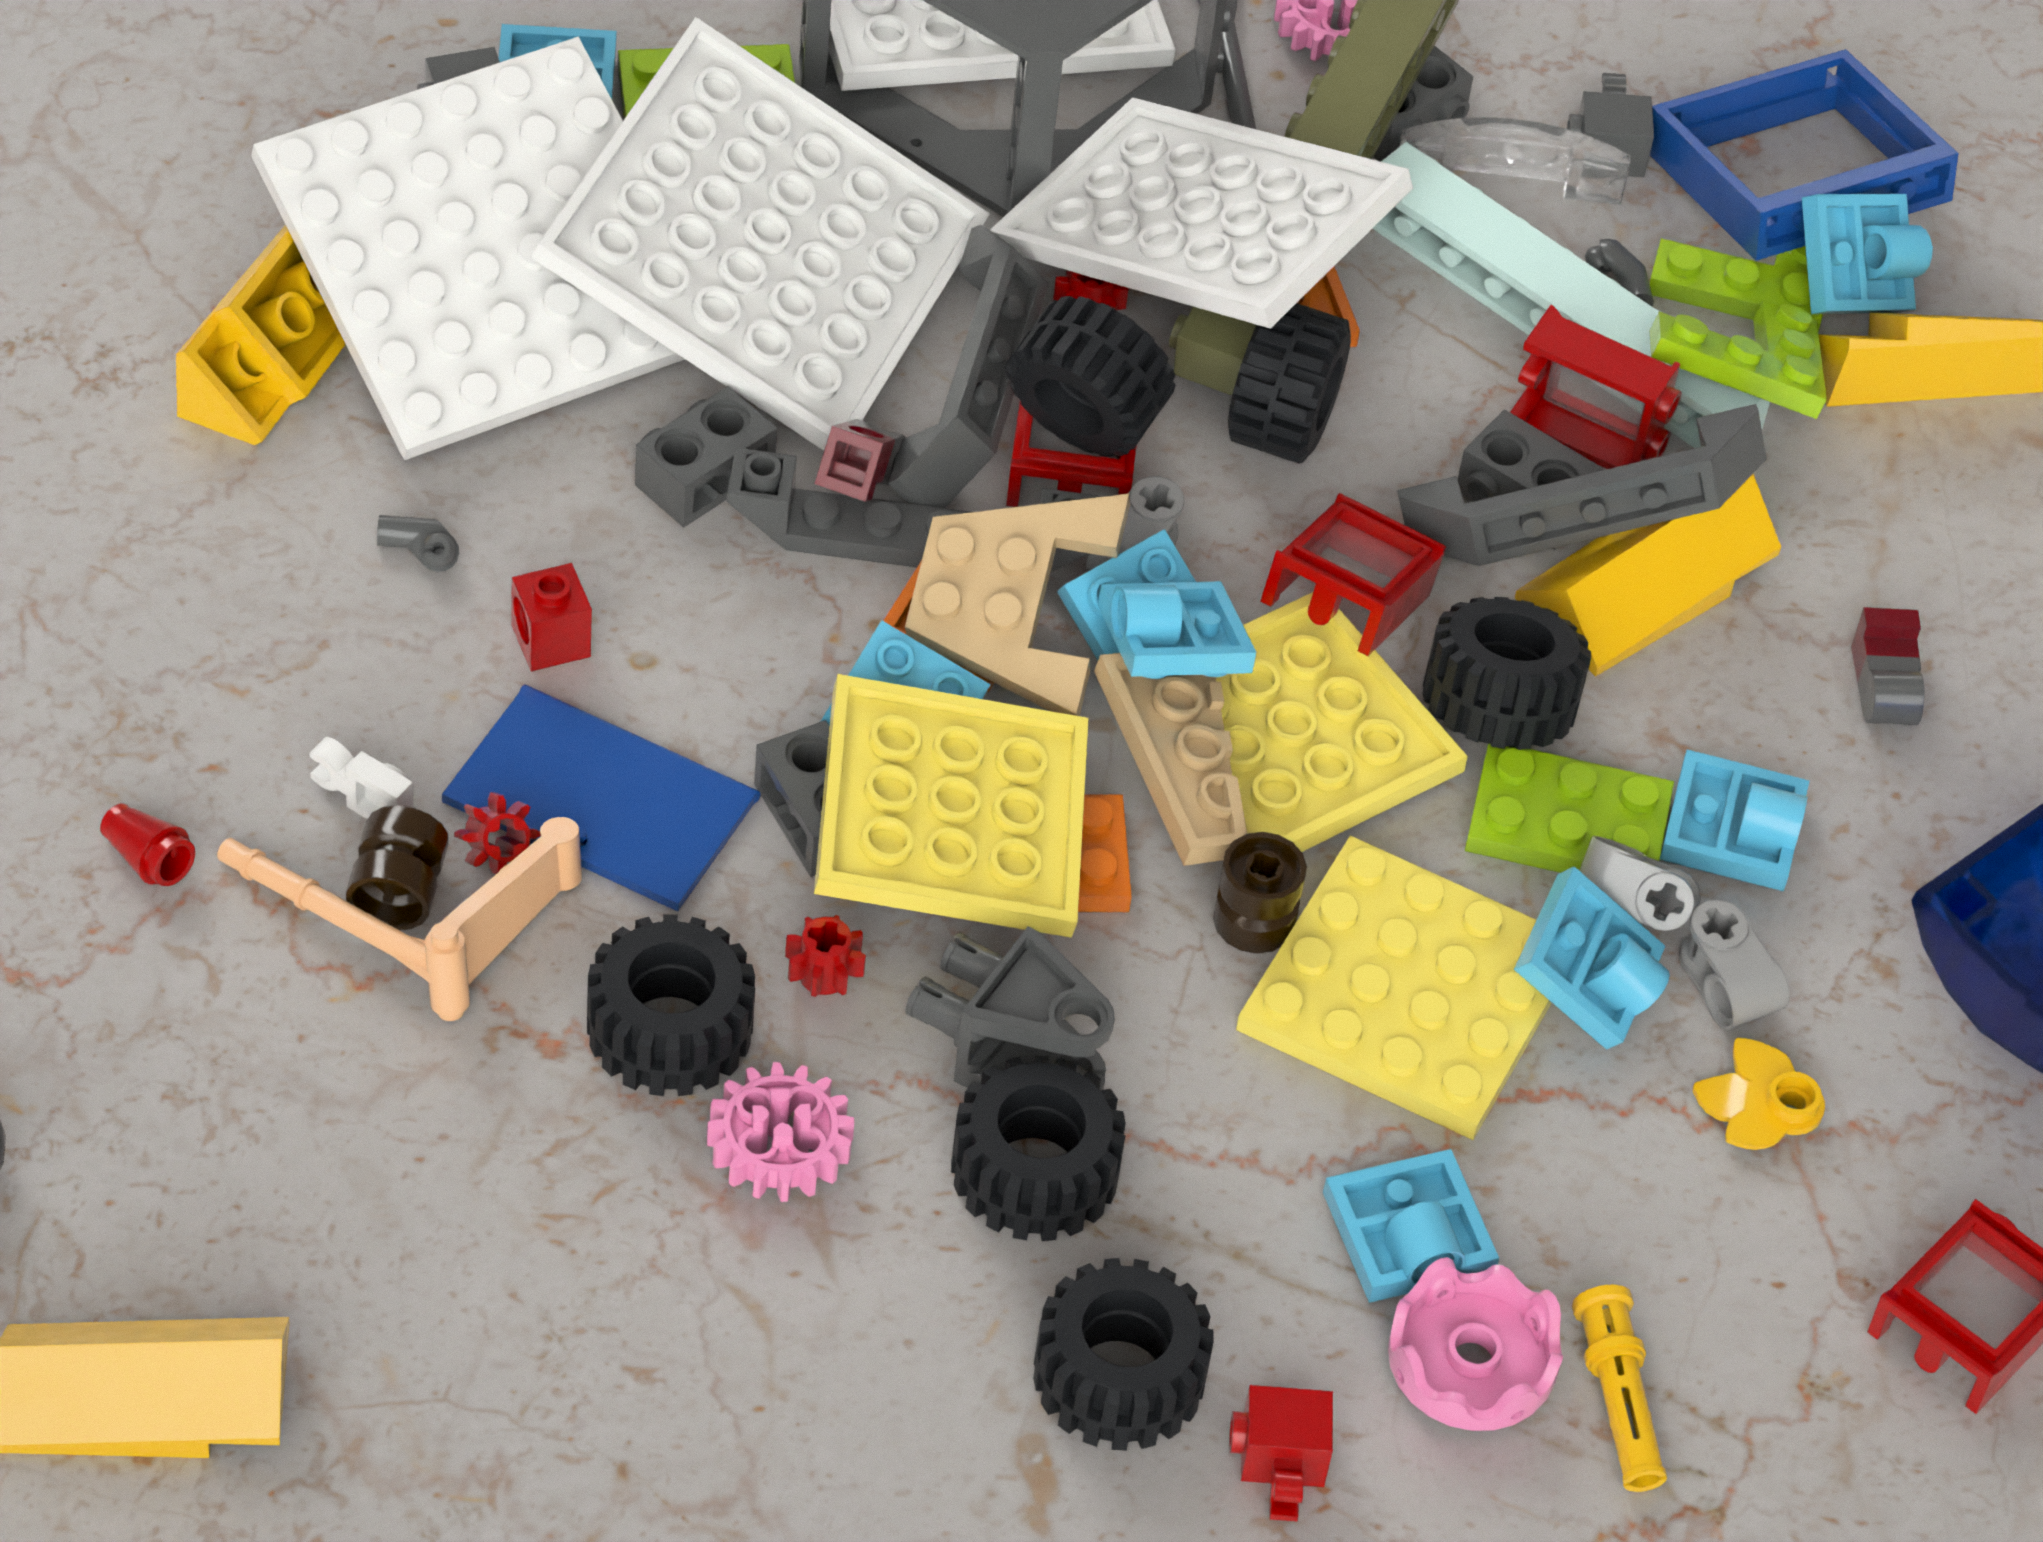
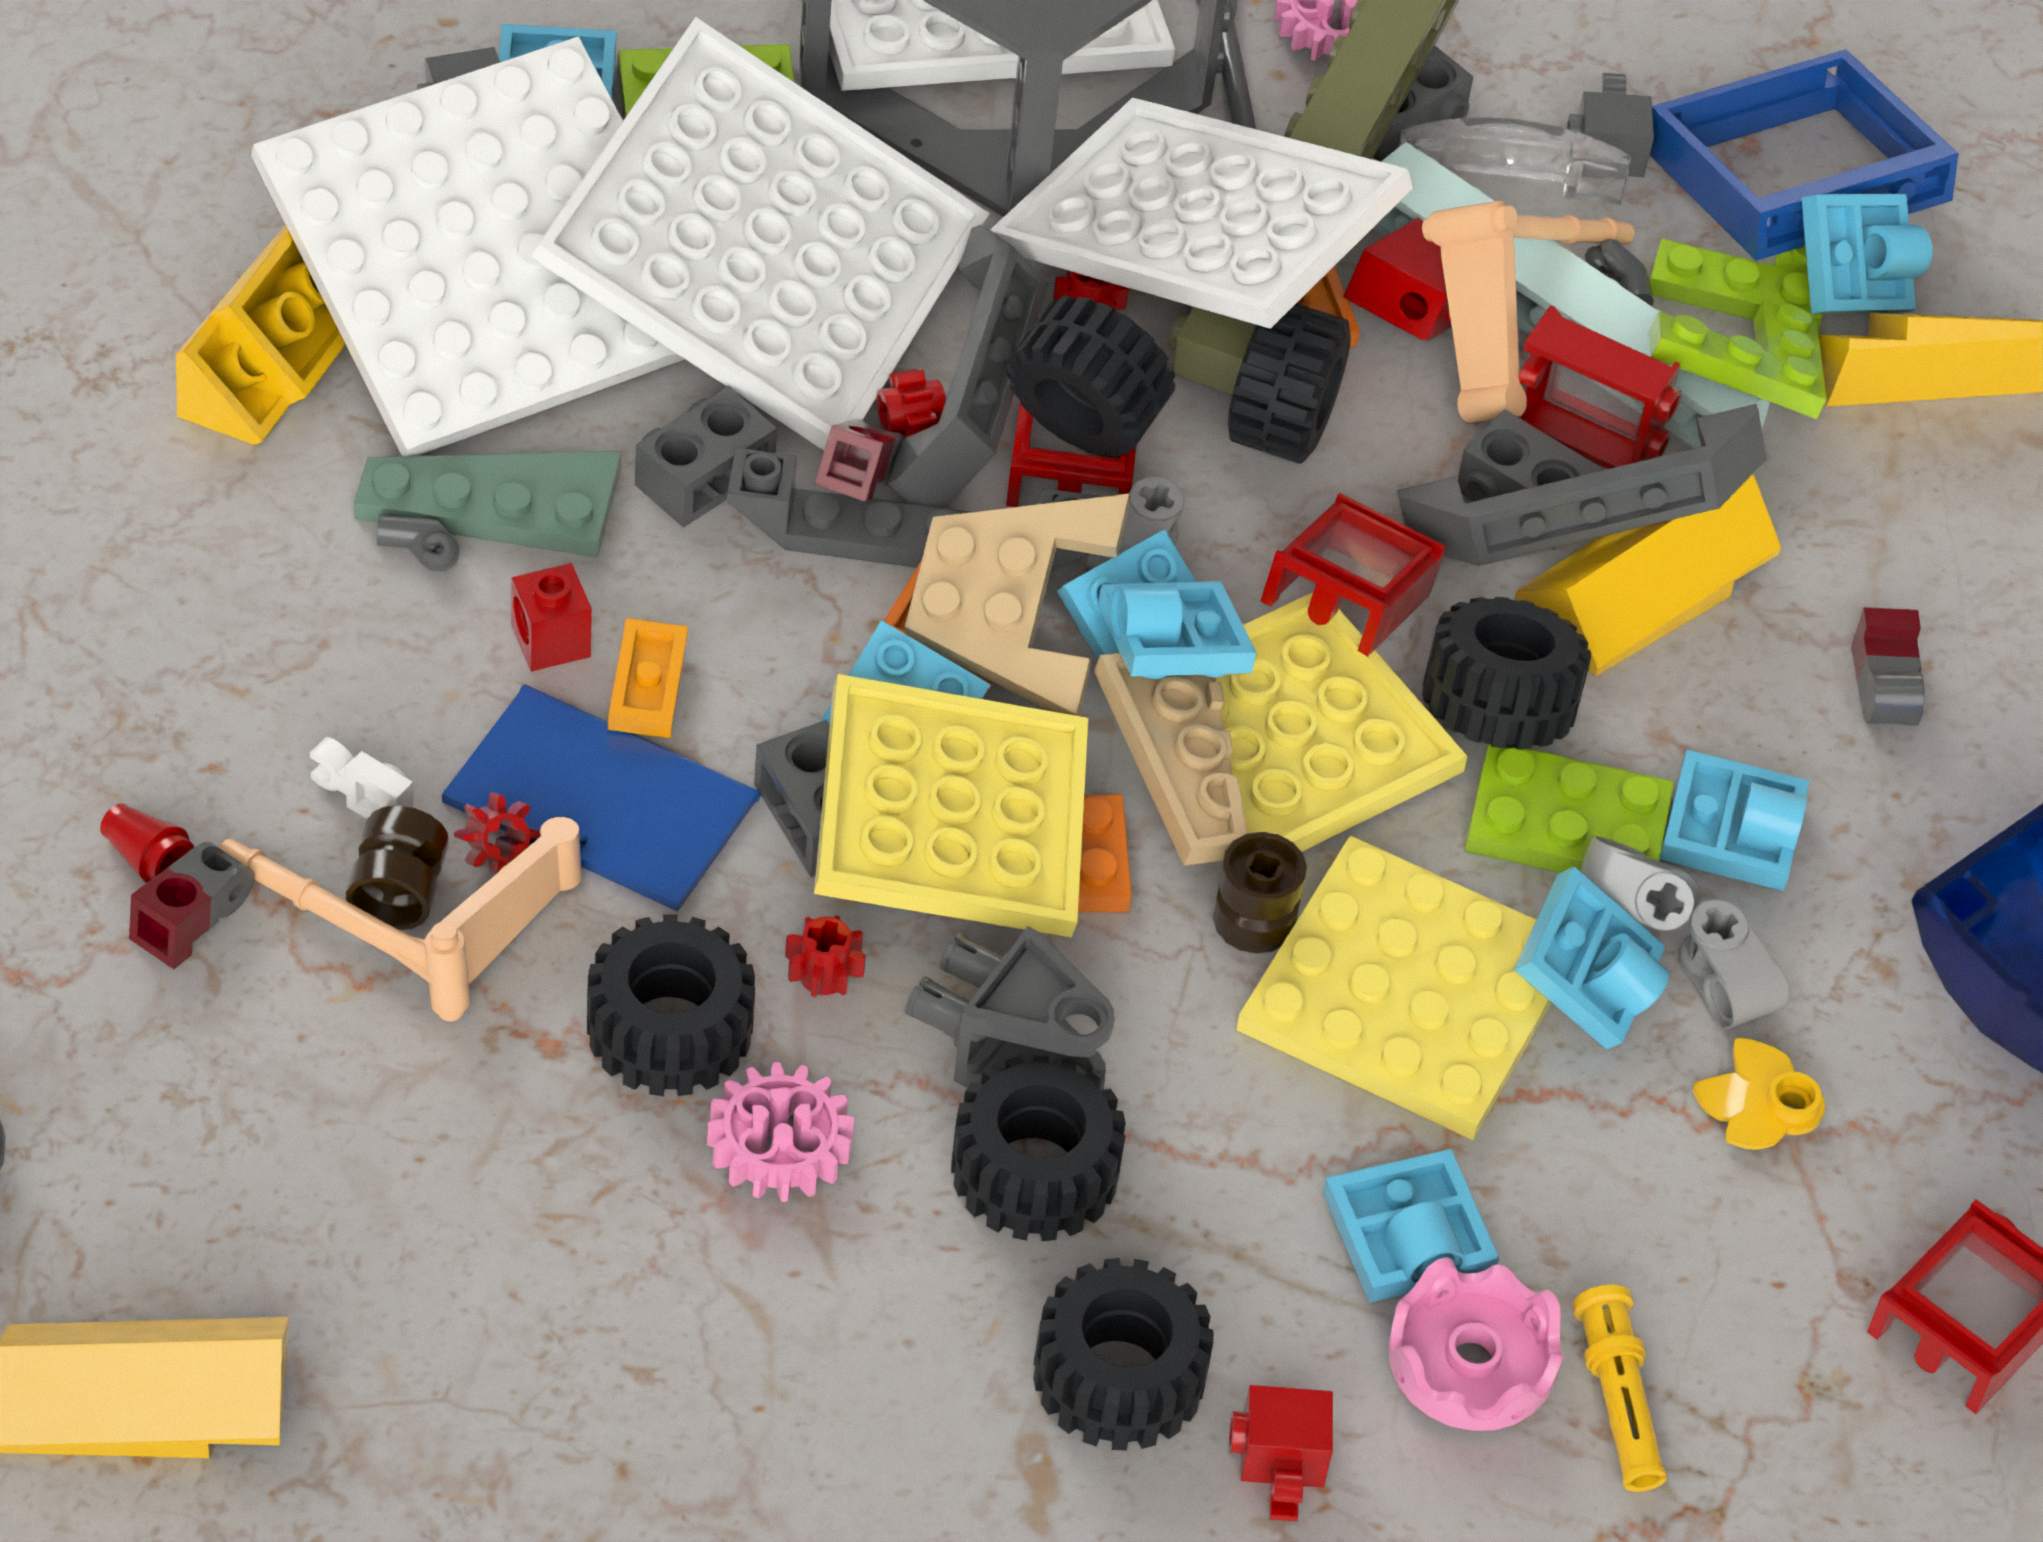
none -> dark red leg [129,842,255,969]
none -> sand green wing [354,451,622,558]
none -> light orange plate [607,618,688,738]
none -> red gear [876,369,946,438]
none -> red torso [1343,218,1452,341]
none -> light nougat piece [1422,201,1635,423]

